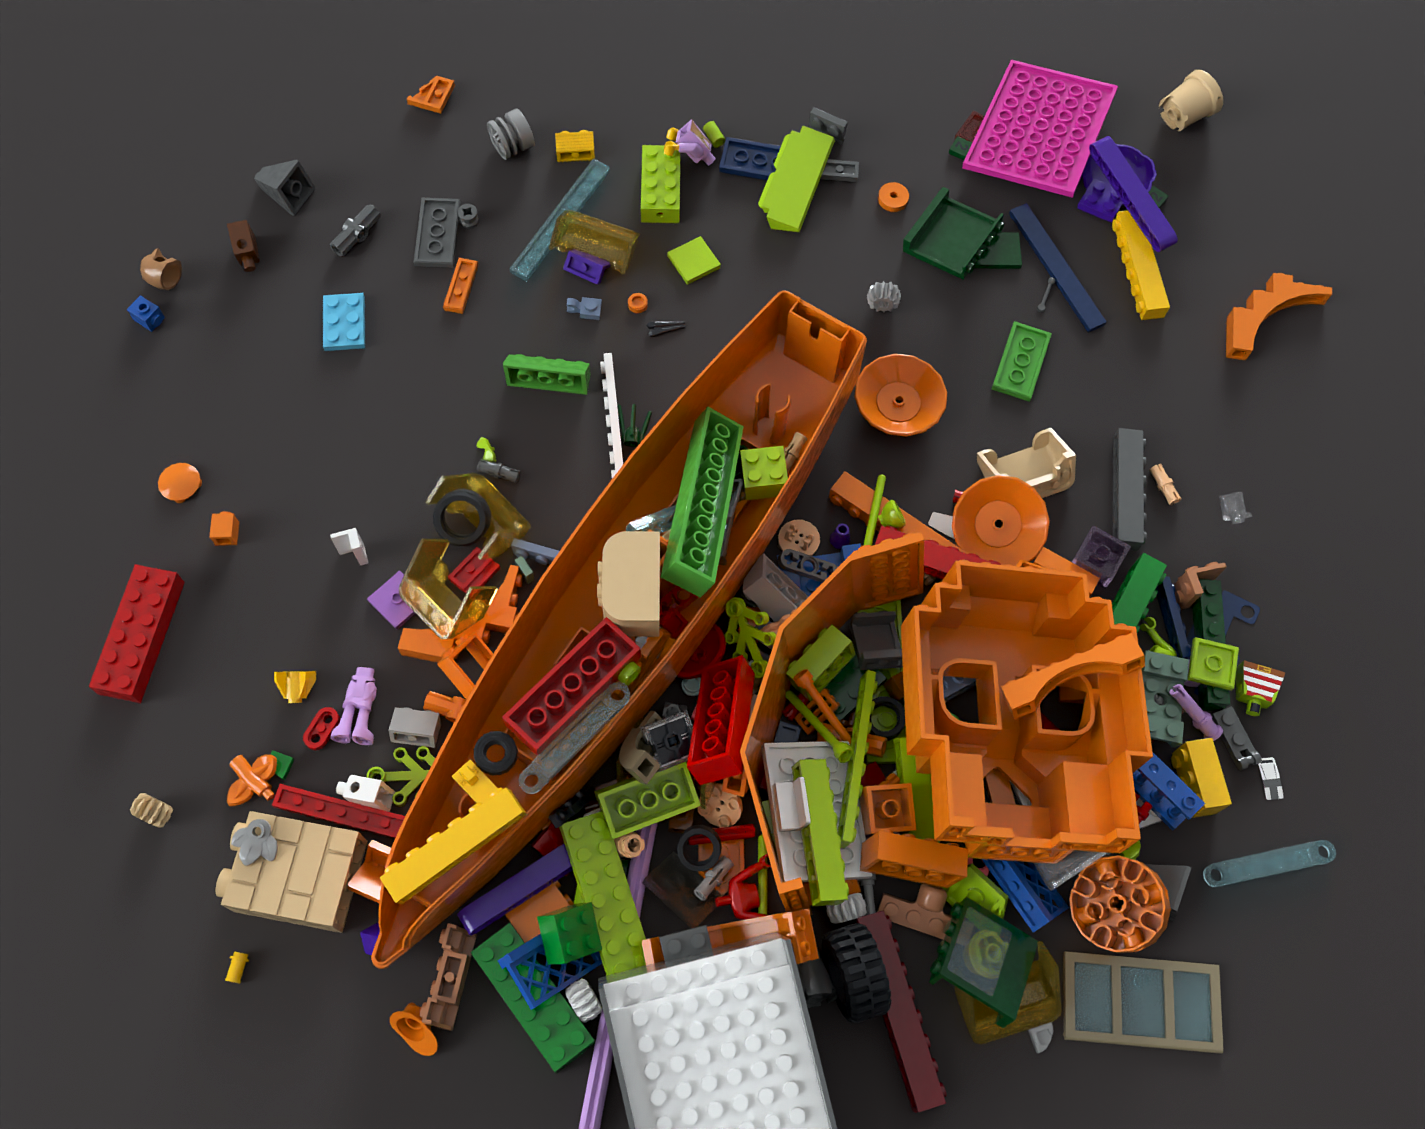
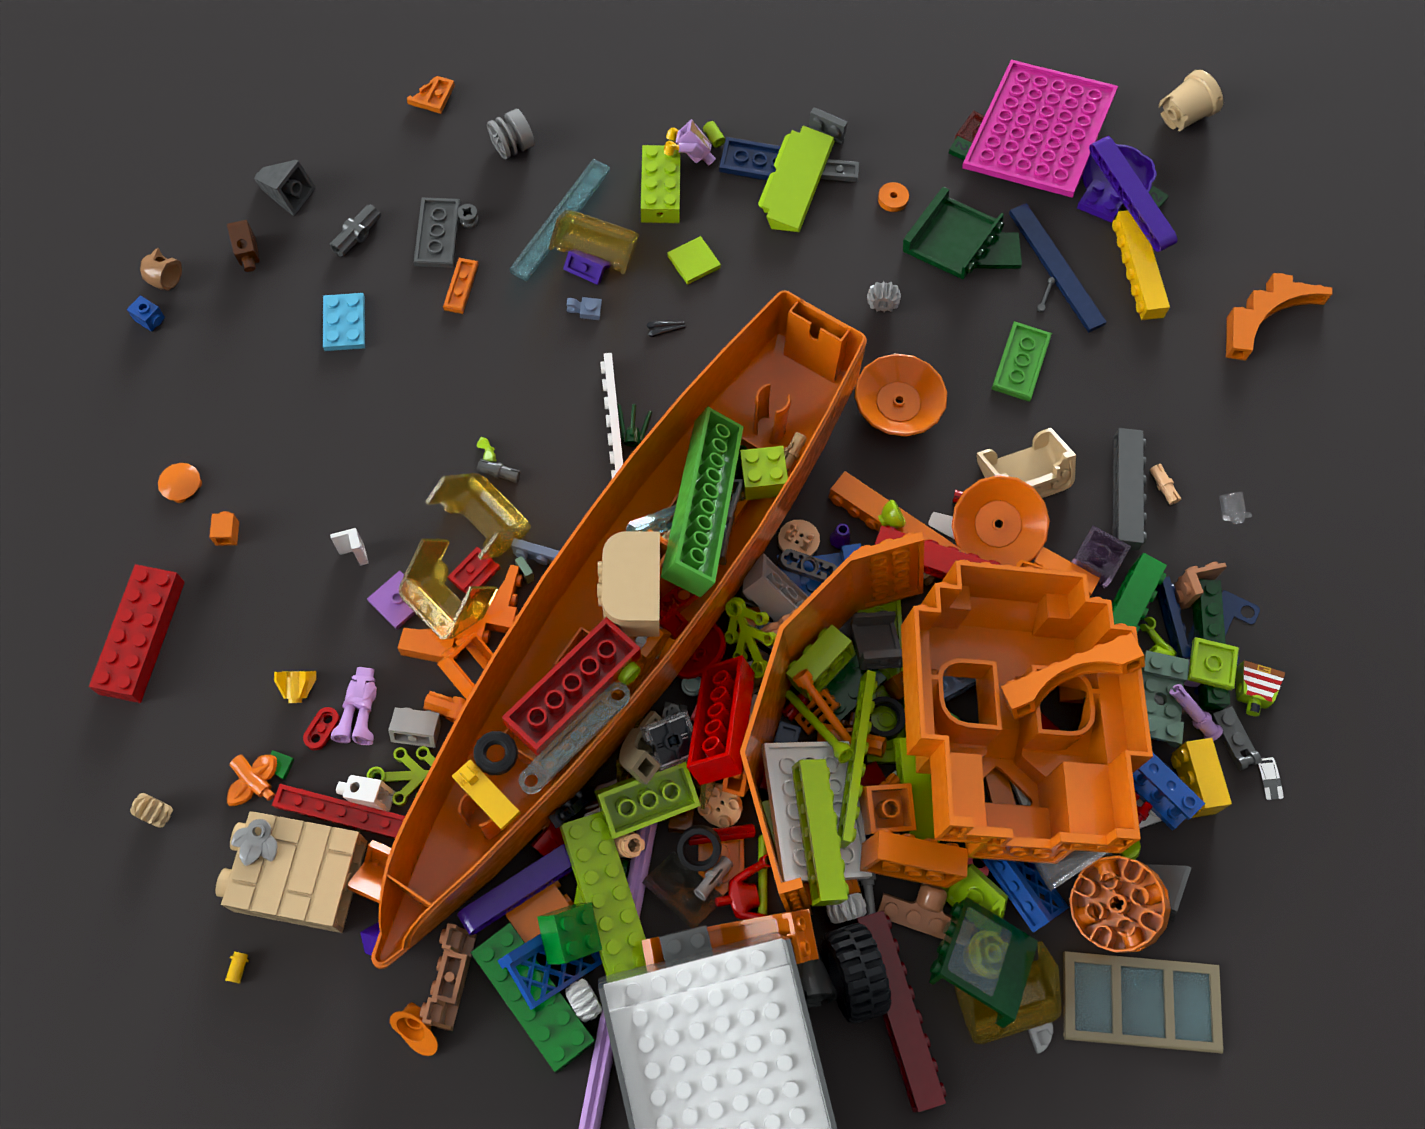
yellow brick [380,787,527,904] -> none
black tyre [433,489,491,547] -> none
bright green slope [503,354,591,395] -> none
yellow brick [555,130,595,162] -> none
orange tile [628,293,648,313] -> none
white panel [772,777,811,831] -> none
lime piece [863,474,886,546] -> none
clear light blue plate [1203,840,1337,887] -> none

